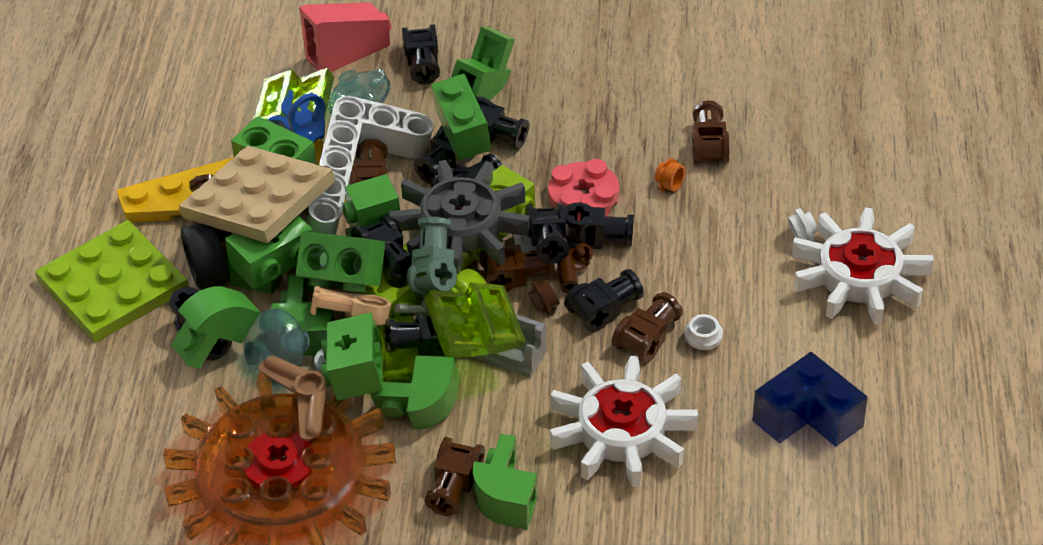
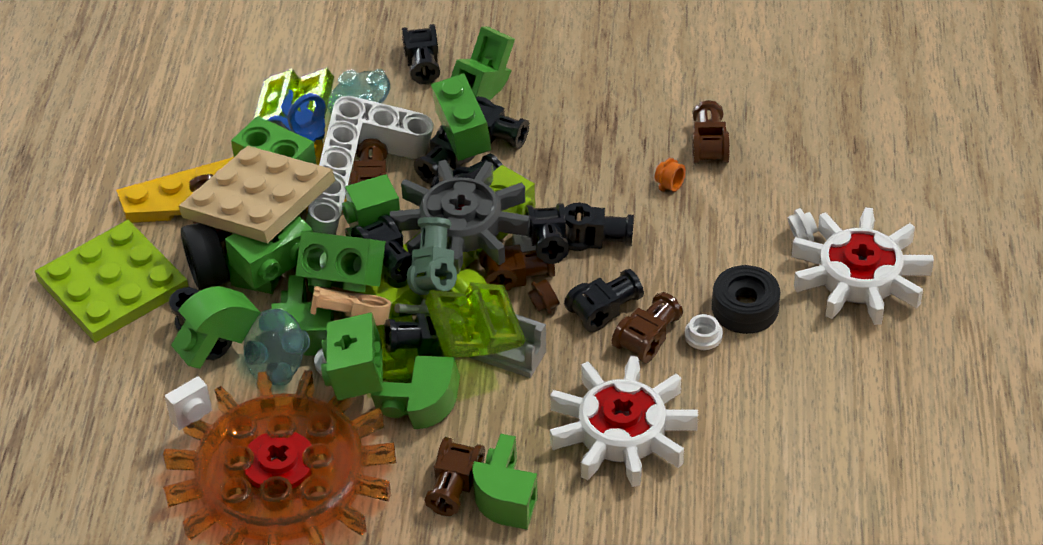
medium nougat piece [258,356,326,441] -> none
coral slope [299,2,391,76] -> none
coral plate [548,159,619,221] -> none
reddish brown arm [557,243,593,293] -> none
clear blue brick [752,351,868,447] -> none
none -> white plate [165,376,212,430]
none -> black tyre [712,265,781,334]

